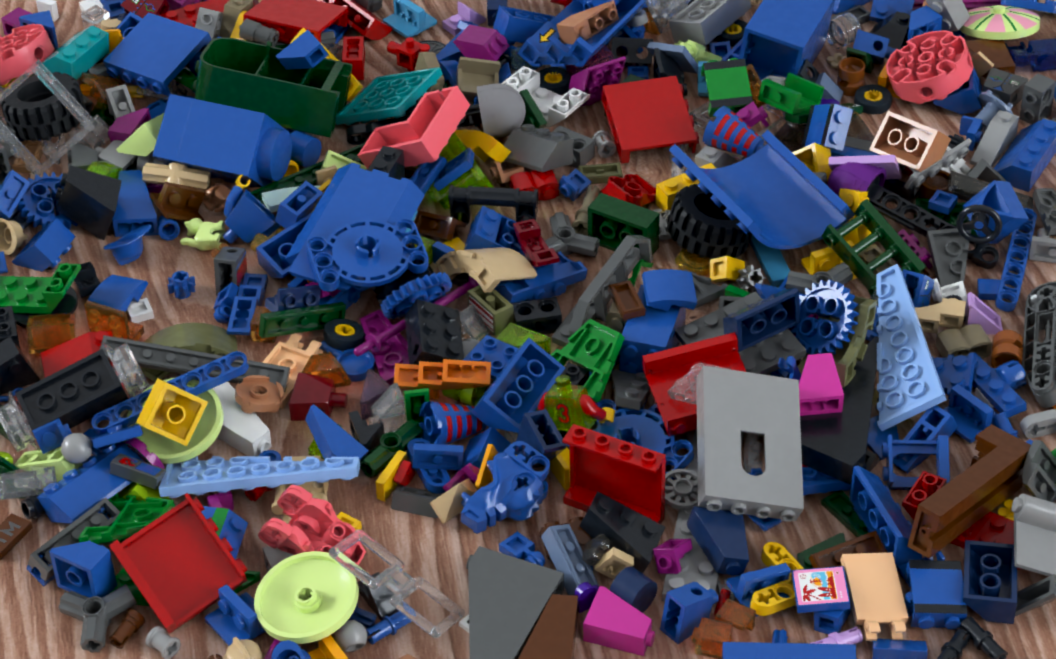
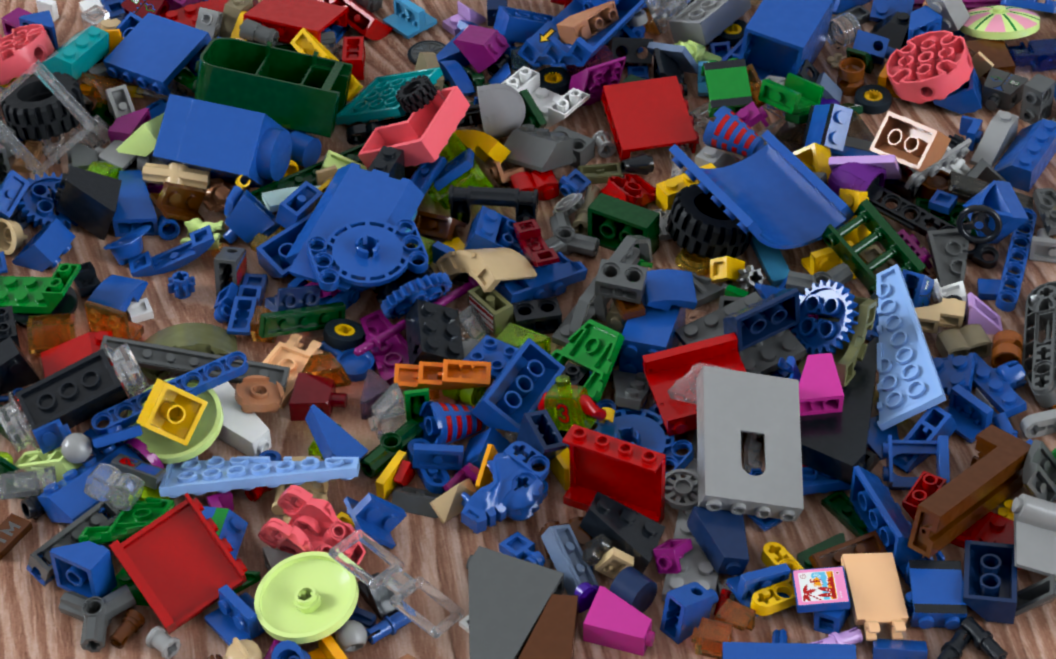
blue slope [276,30,329,70] -> none
black slope [349,410,384,454] -> none
red piece [387,37,430,72] -> none
dark tan panel [456,57,501,105] -> none
sand blue piece [975,89,1013,131] -> none
none -> clear brick [84,463,145,511]
none -> blue slope [128,225,215,277]
none -> blue bracket [343,493,407,549]
none -> black tyre [395,75,437,113]
none -> light grey gear [553,193,585,216]
none -> dark grey brick [595,259,648,304]
none -> black cone [620,154,654,175]

